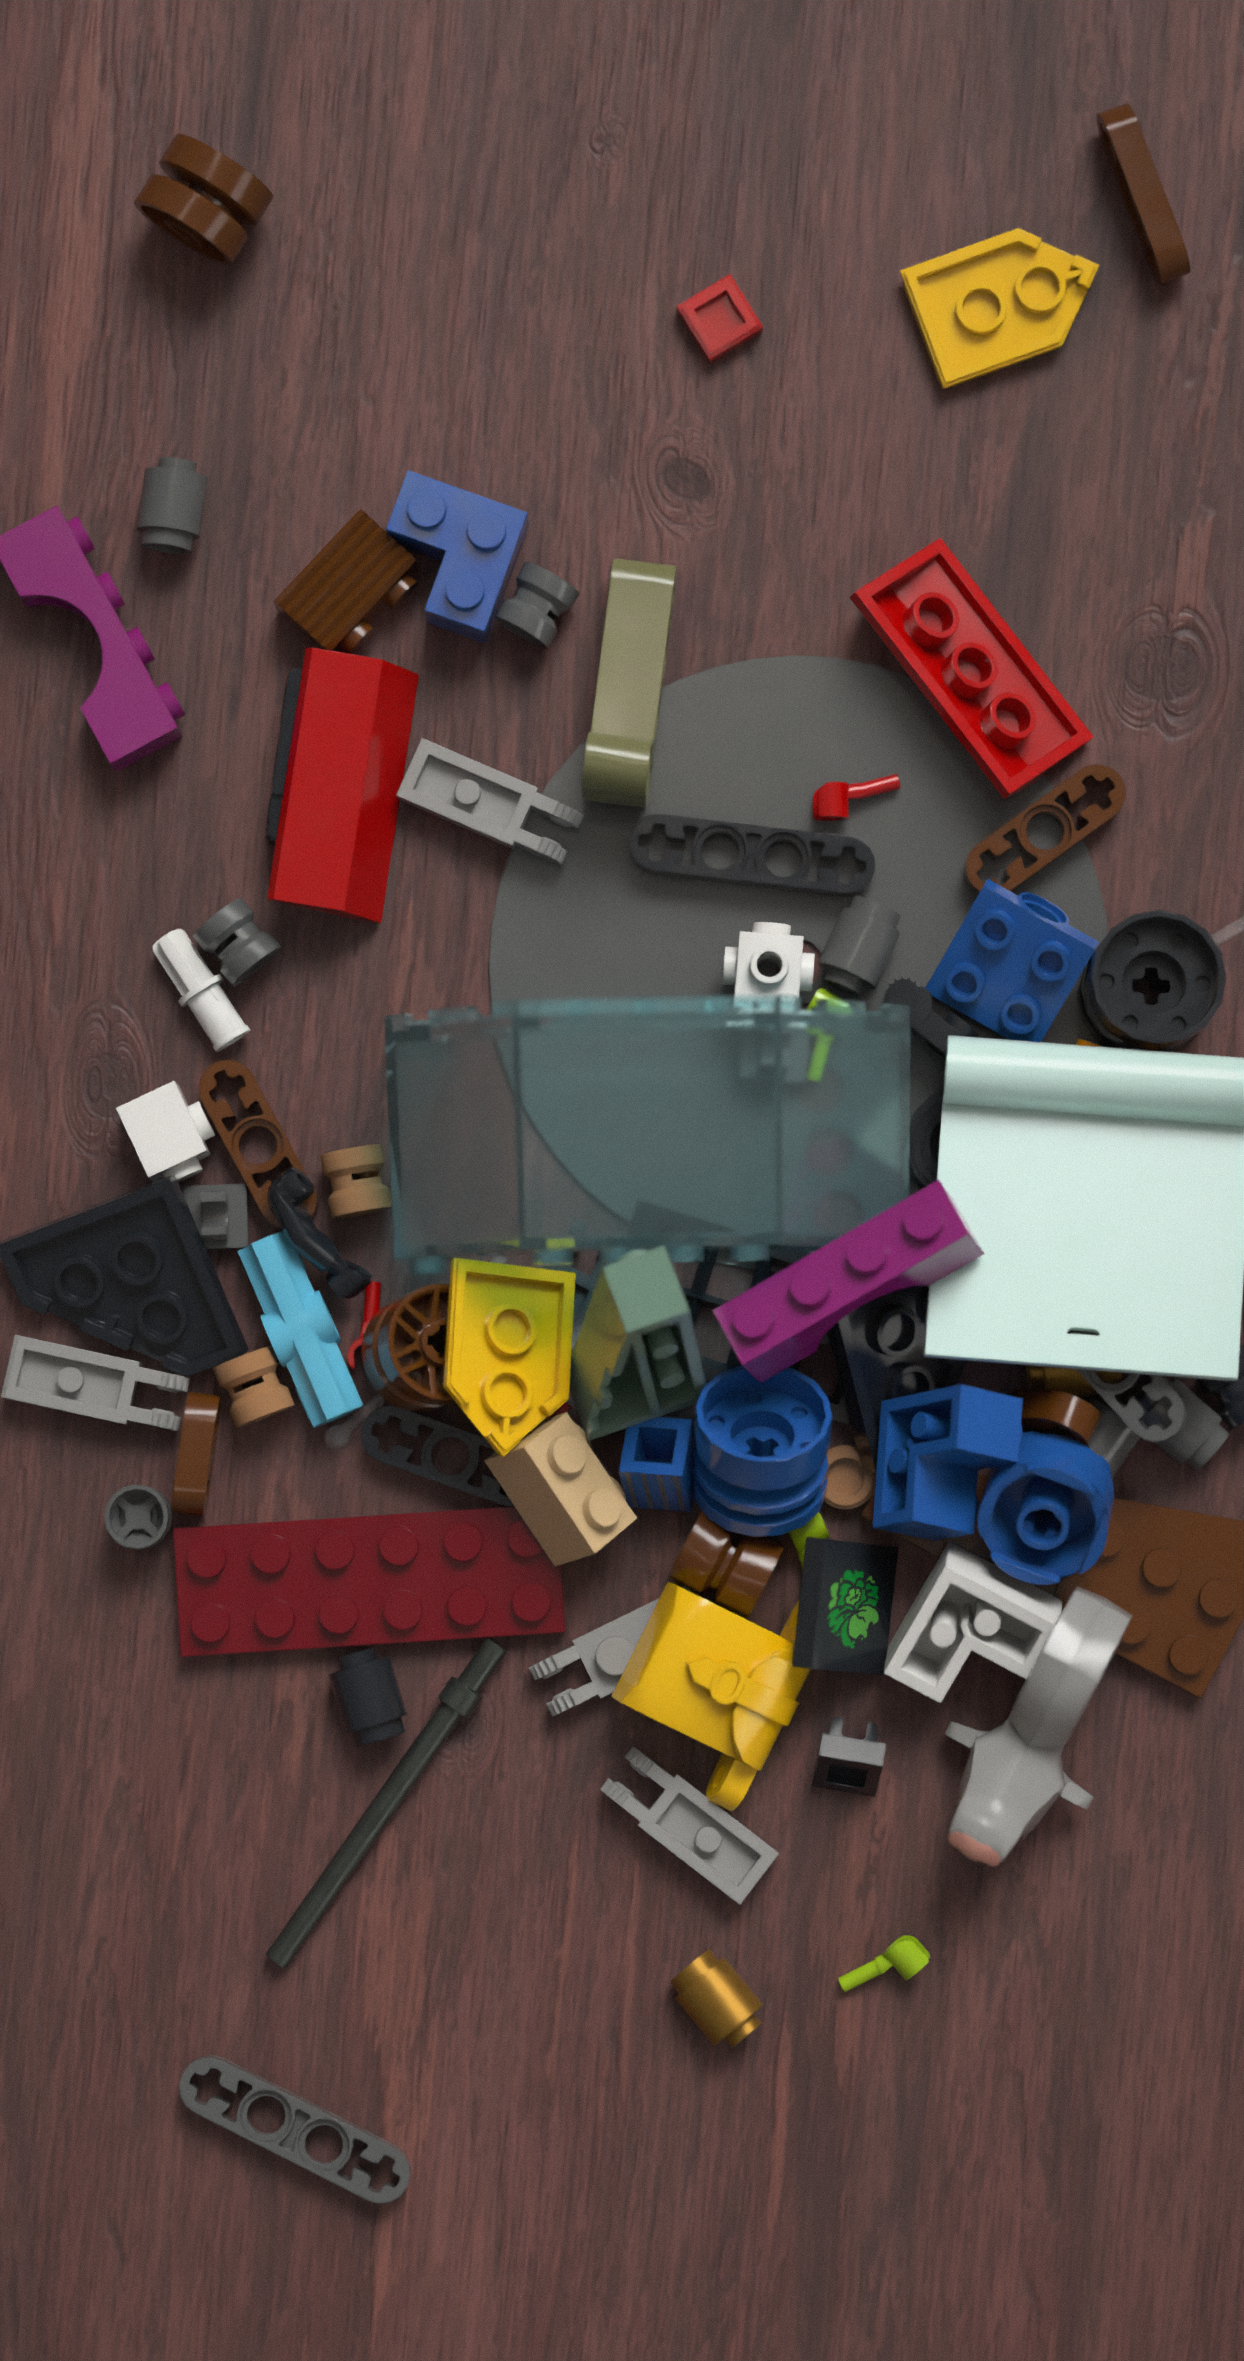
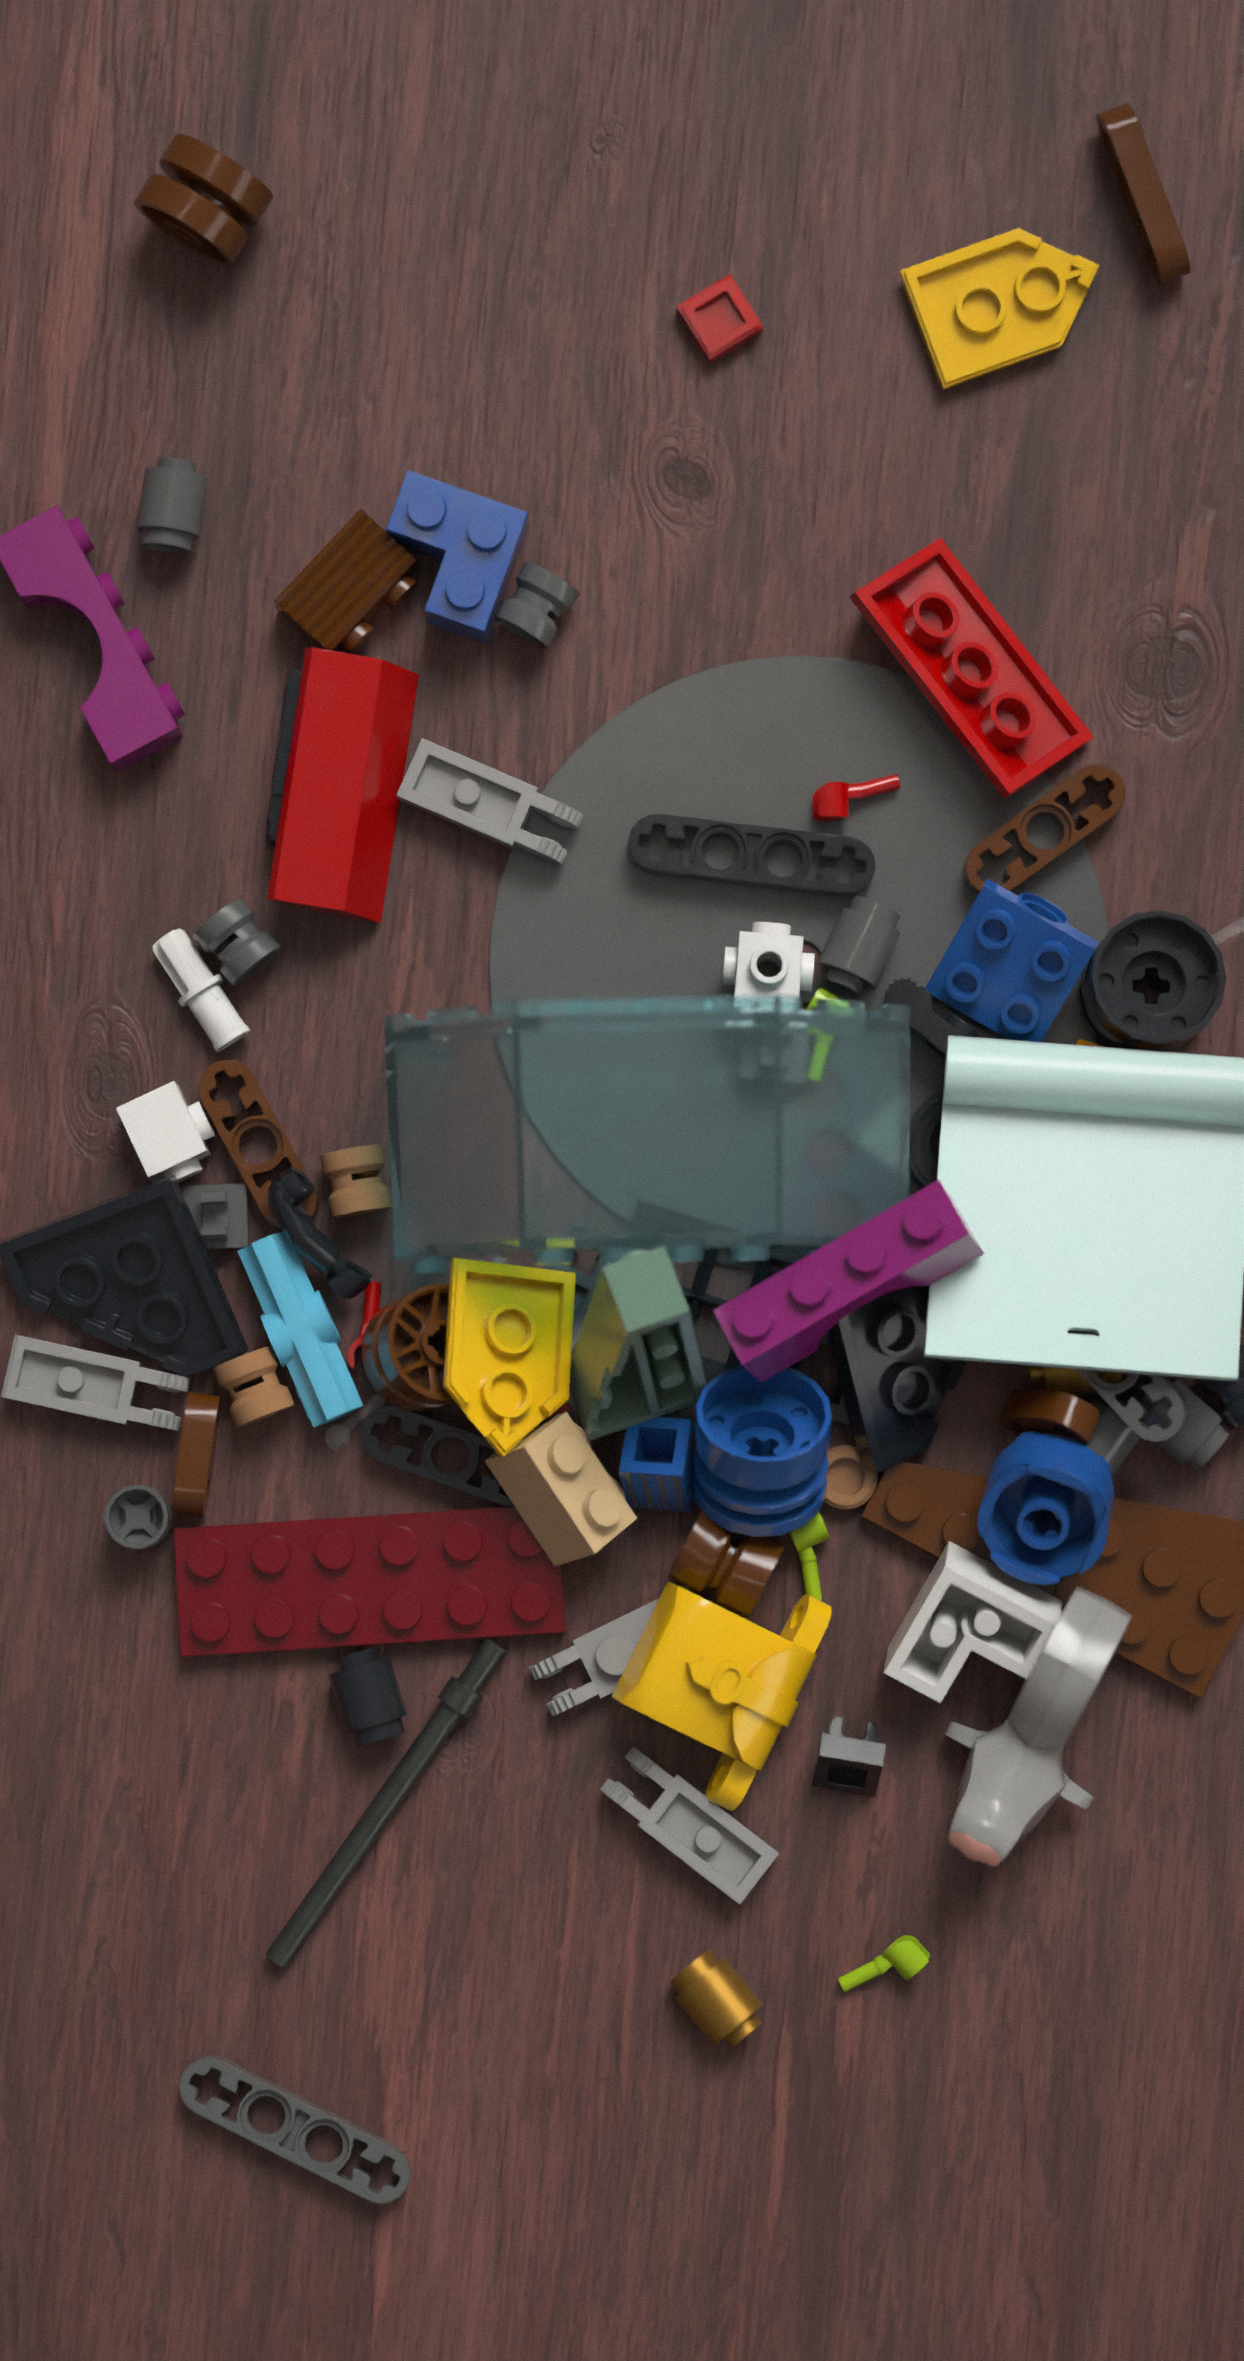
olive beam [582,558,677,808] -> none
black tile [792,1537,899,1675] -> none
blue brick [873,1384,1022,1541] -> none

